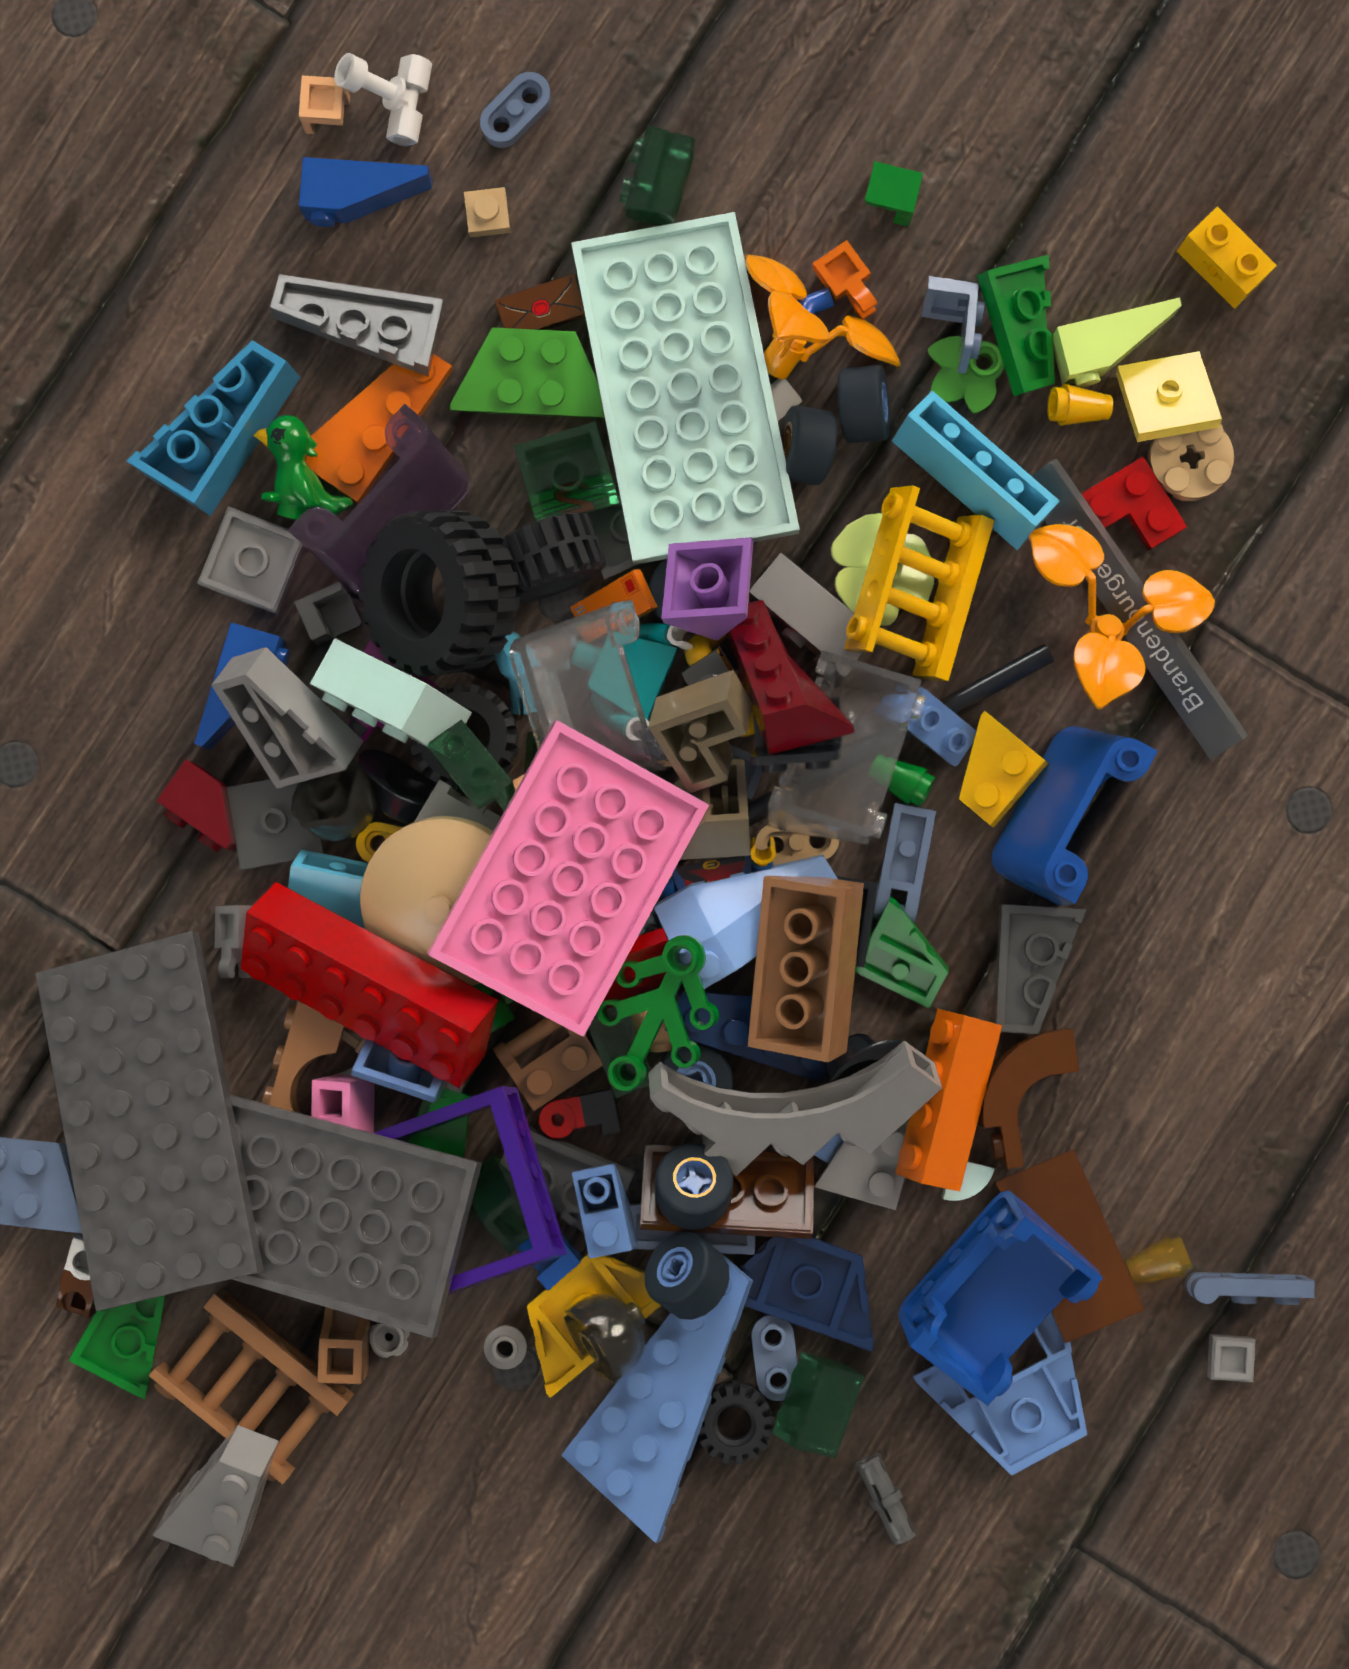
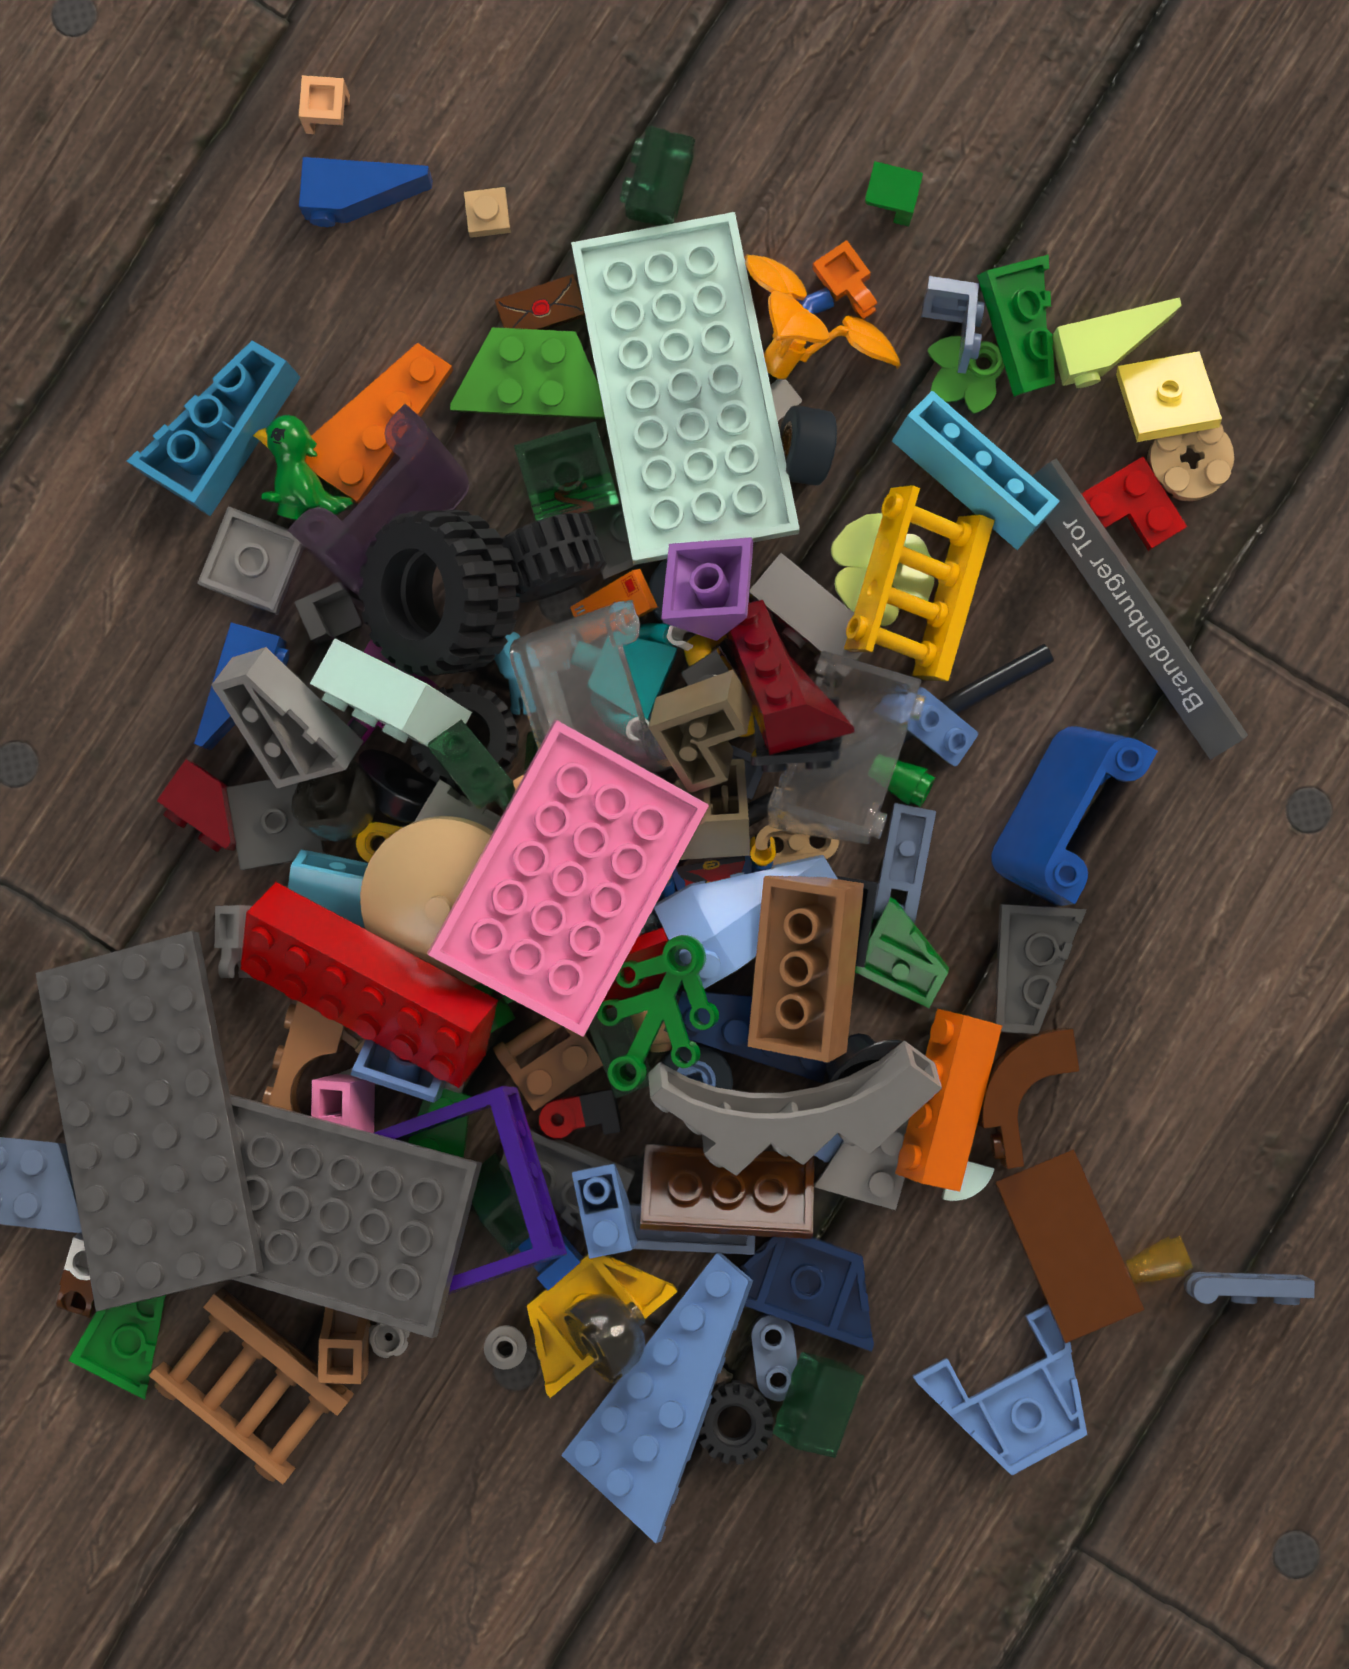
light grey wedge [152,1425,279,1567] -> none
wing [270,274,444,377] -> none
white bar [334,53,432,147] -> none
sand blue plate [480,72,551,148] -> none
black wheel [645,1233,729,1320] -> none
black wheel [655,1143,733,1229] -> none
black wheel [838,365,890,443] -> none
dark grey pin [855,1453,917,1545] -> none
blue windscreen [899,1190,1103,1406] -> none
yellow wing [959,711,1048,828] -> none
light orange plant [1028,524,1215,710] -> none
yellow cone [1047,383,1113,426] -> none
yellow brick [1177,206,1277,309] -> none
light grey tile [1207,1334,1256,1382] -> none

